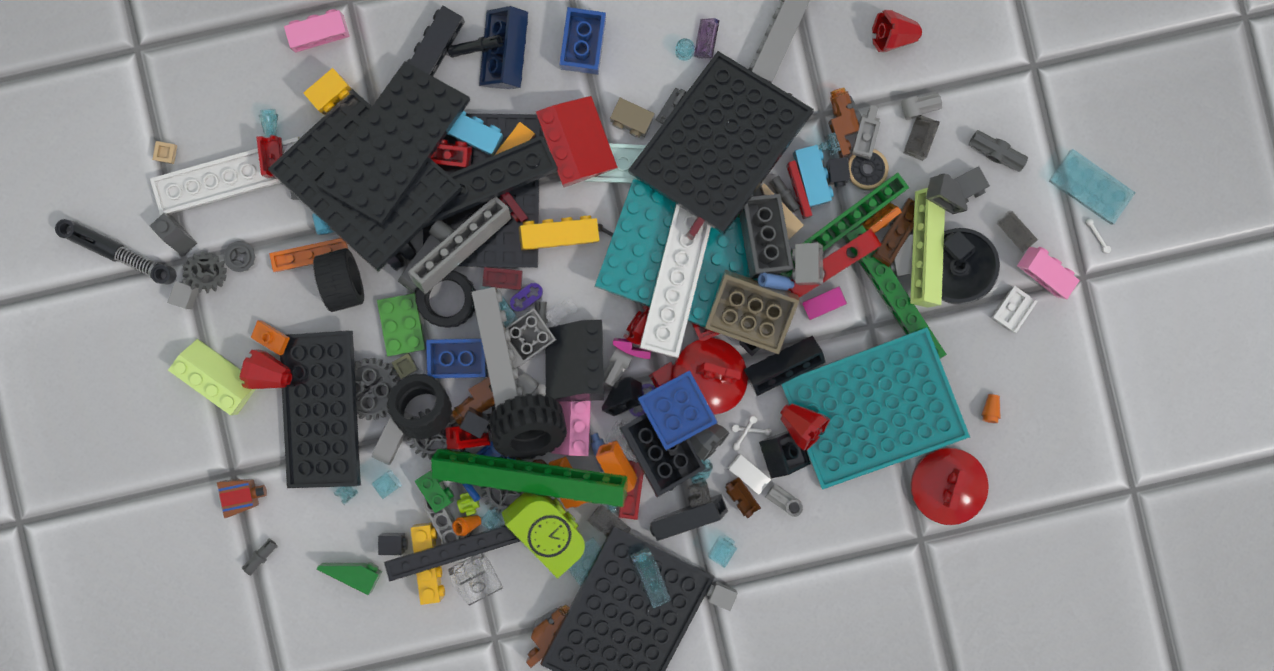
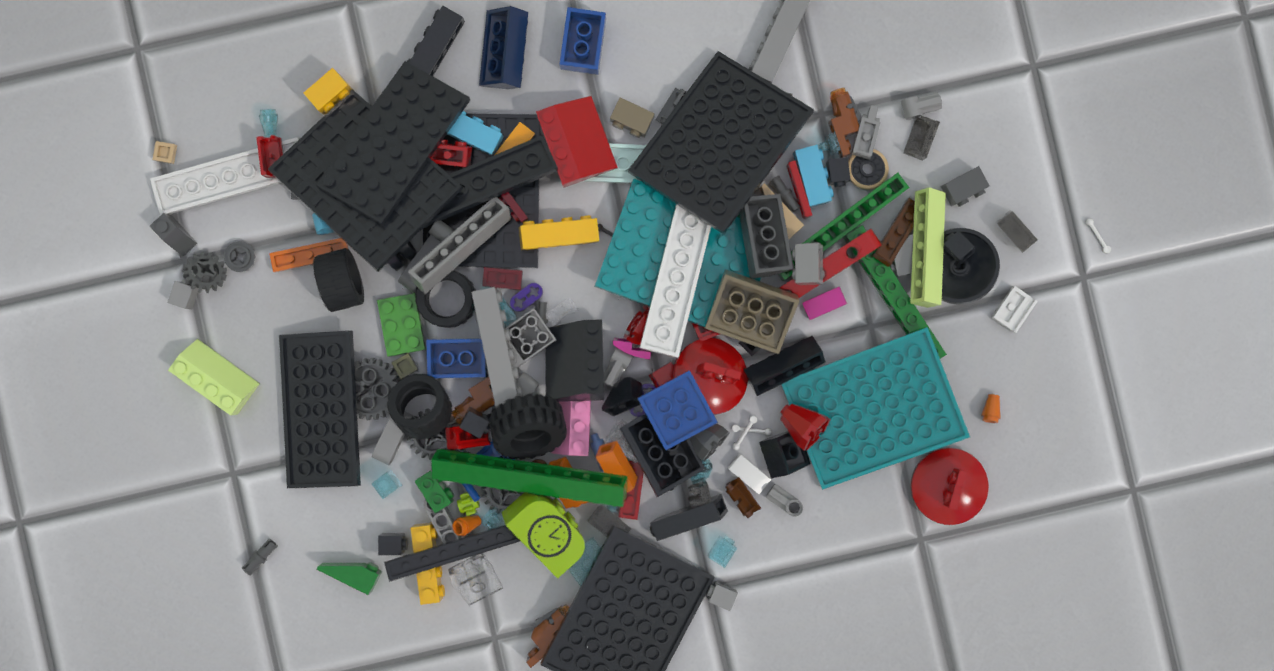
black piece [55,219,177,285] -> none
torso [217,479,267,518] -> none
red cone [240,349,292,389] -> none
orange plate [250,320,290,355] -> none
bright pink brick [284,9,350,53] -> none
clear light blue wheel [334,486,359,505] -> none
black pin [448,35,503,58] -> none
clear light blue slope [630,547,671,609] -> none
clear light blue wheel [675,38,695,61] -> none
dark red tile [686,217,705,240] -> none
clear purple plate [694,18,720,59] -> none
medium blue cylinder [758,272,794,291] -> none
orange plate [860,203,901,233] -> none
red cone [872,10,922,52] -> none
dark grey slope [926,174,968,214] -> none
dark grey piece [969,130,1028,172] -> none
bright pink brick [1017,247,1080,299] -> none
clear light blue plate [1049,149,1136,225] -> none

